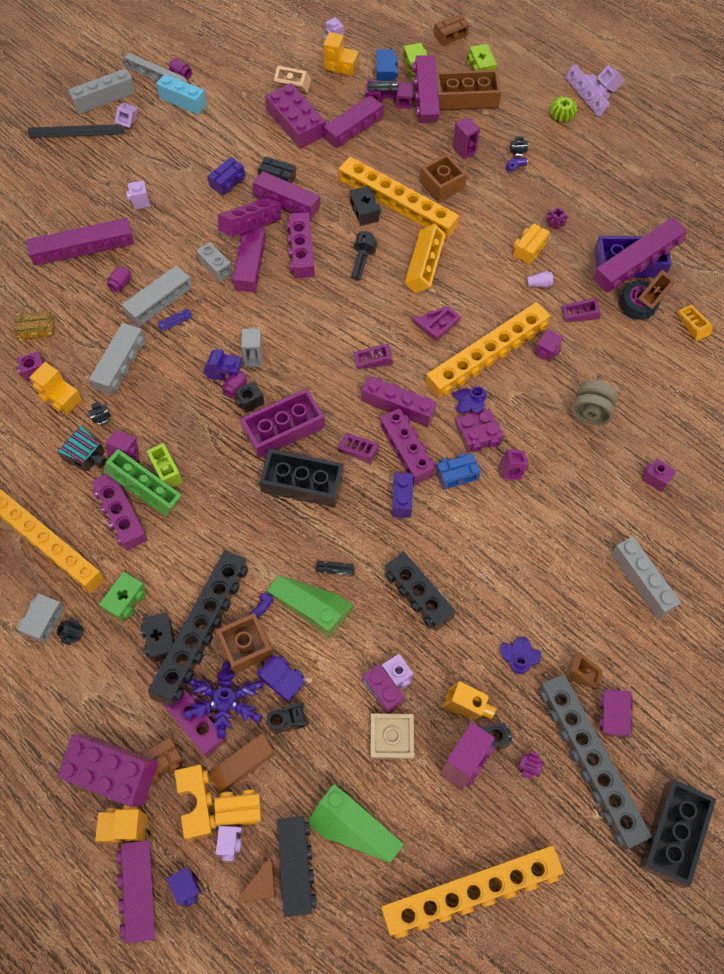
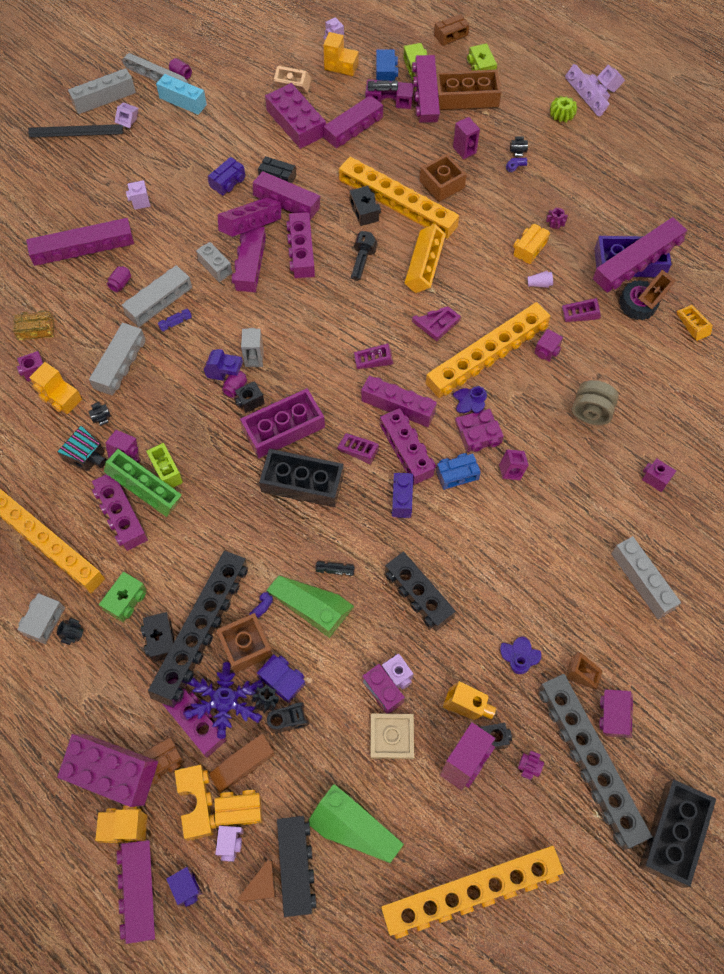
none -> black gear [251,685,279,714]

